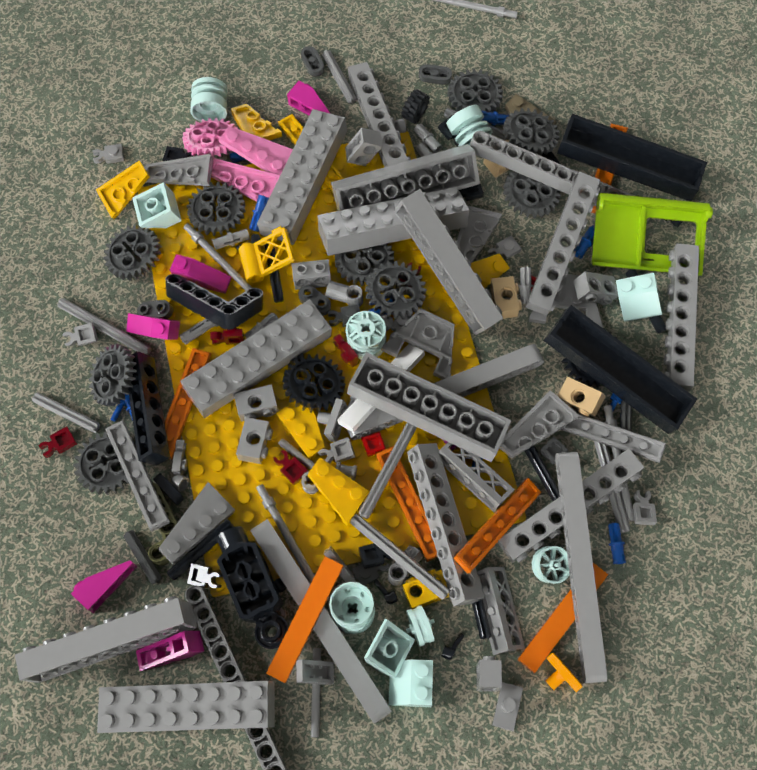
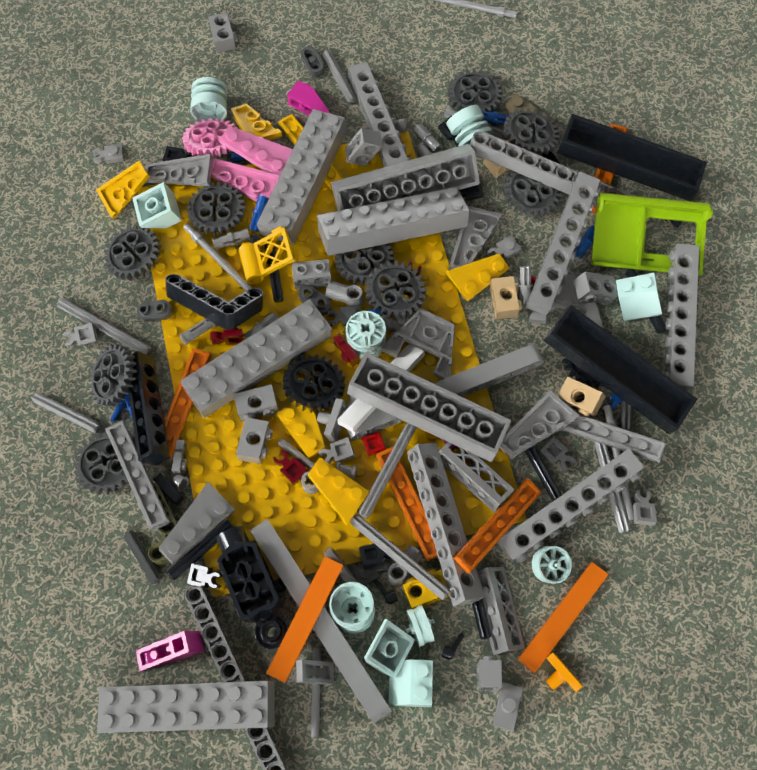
light grey brick [15,596,197,683] -> none
dark red plate [38,426,77,458] -> none
dark pink slope [71,560,137,613] -> none
dark pink slope [126,313,180,340] -> none
dark pink slope [170,254,232,294] -> none
light grey bar [256,484,315,584] -> none
light grey brick [394,189,503,335] -> none
black tyre [401,89,430,124] -> none
dark grey plate [419,64,452,85] -> none
light grey beam [555,452,607,684] -> none
blue axle [608,523,626,564] -> none
none -> light grey brick [208,13,238,53]

